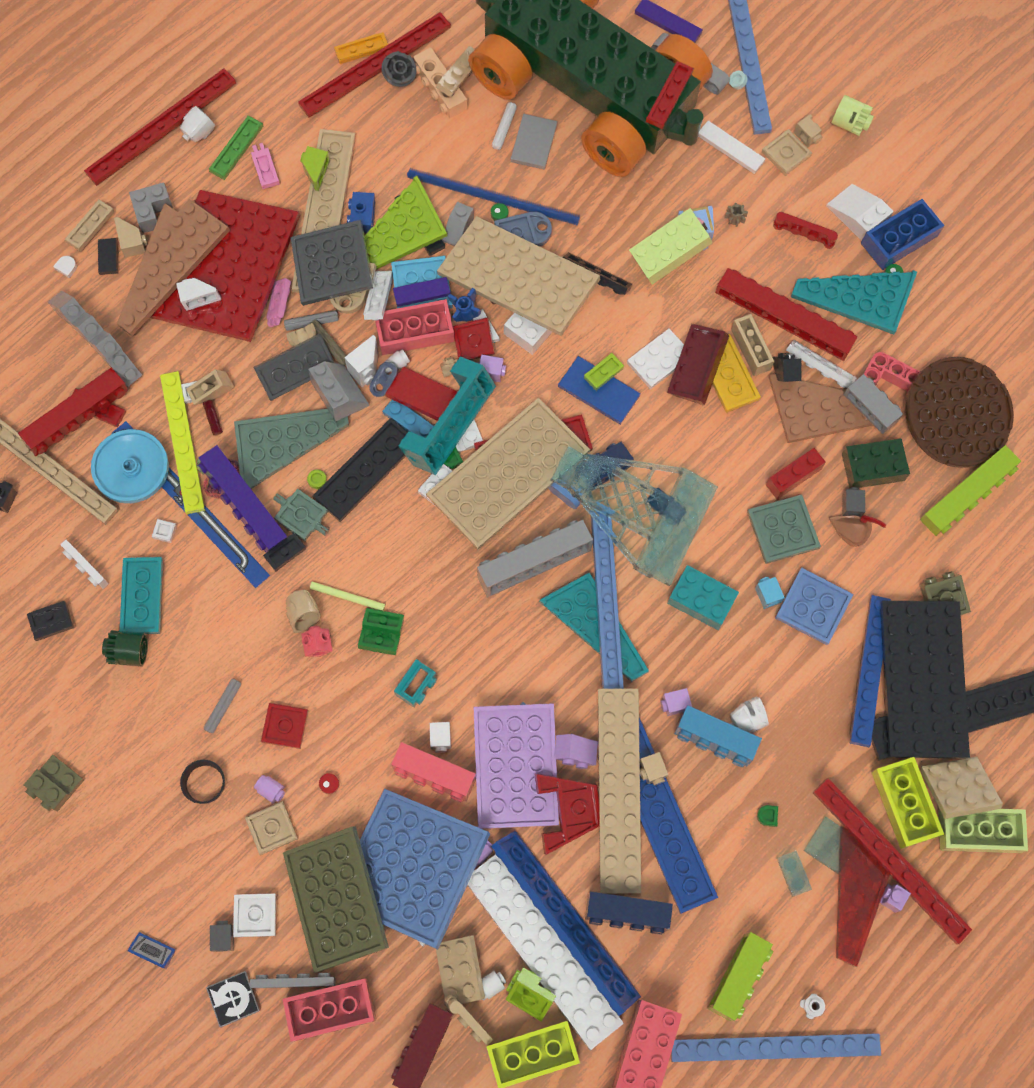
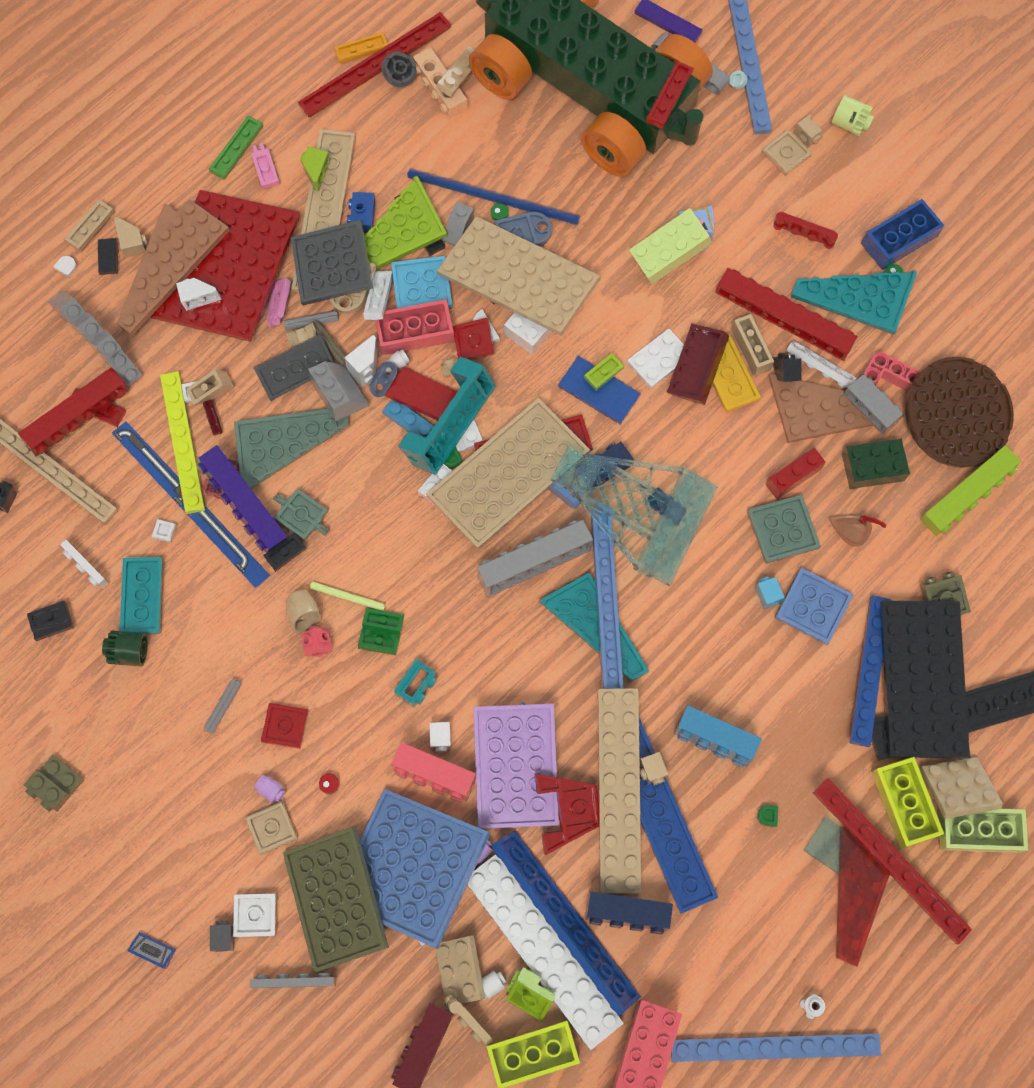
red plate [84,68,236,186] -> none
medium azure dish [91,429,169,503] -> none
light grey brick [129,182,173,233] -> none
white helmet [180,106,216,143] -> none
black tyre [180,760,225,804] -> none
tile [206,971,260,1028] -> none
coral brick [283,979,376,1042] -> none
lime tile [307,470,327,490] -> none
black tile [312,418,408,522] -> none
dark purple tile [393,277,451,307] -> none
blue brick [448,288,481,322] -> none
lavender brick [480,355,506,382] -> none
white axle [492,102,516,150] -> none
light grey tile [511,114,557,170] -> none
lavender brick [554,734,598,769] -> none
black plate [563,252,632,295] -> none
lavender brick [660,688,692,717] -> none
teal brick [667,565,739,631] -> none
white tile [698,121,765,174] -> none
lime brick [707,932,773,1021] -> none
dark tan gear [725,203,748,227] -> none
white helmet [730,696,769,733] -> none
clear light blue plate [777,851,812,897] -> none
white slope [826,184,894,241] -> none
dark grey brick [842,487,865,517] -> none
lavender brick [877,884,911,913] -> none

